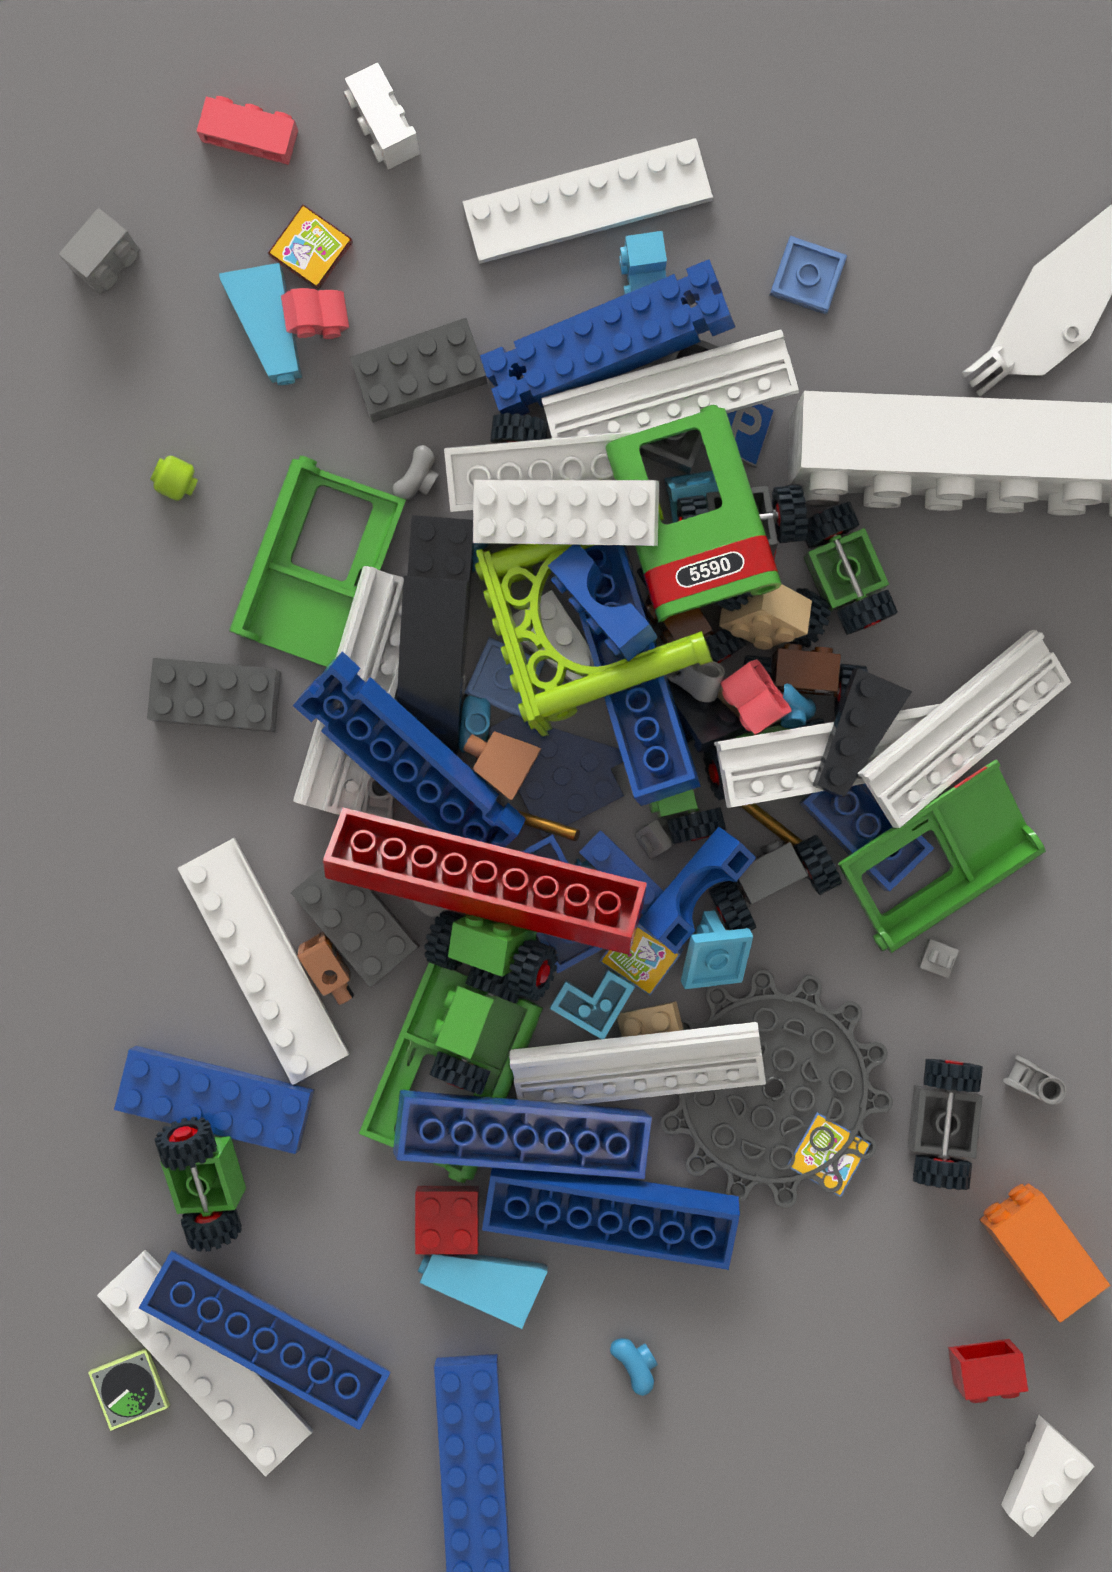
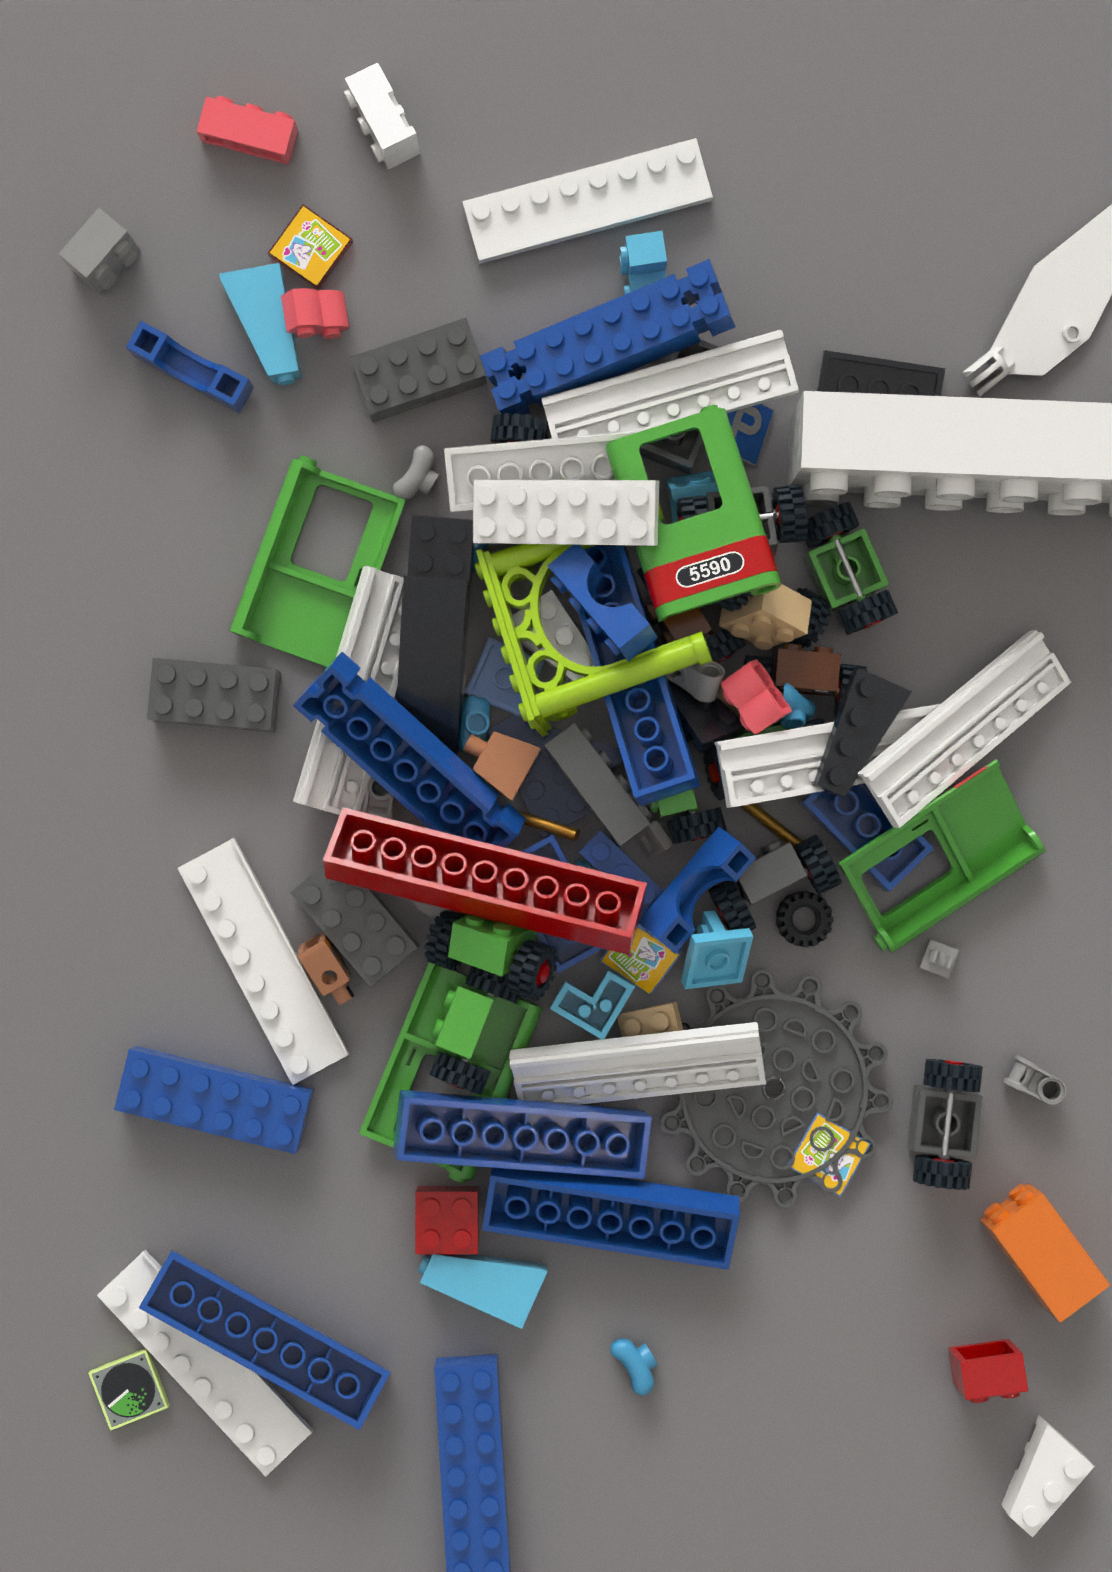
lime head [150,455,198,501] -> none
brick [155,1117,246,1252] -> none
medium blue tile [769,236,847,315] -> none
none -> blue arch [126,321,254,414]
none -> dark grey brick [544,722,651,847]
none -> black tyre [776,891,833,947]
none -> black wing [817,350,946,396]

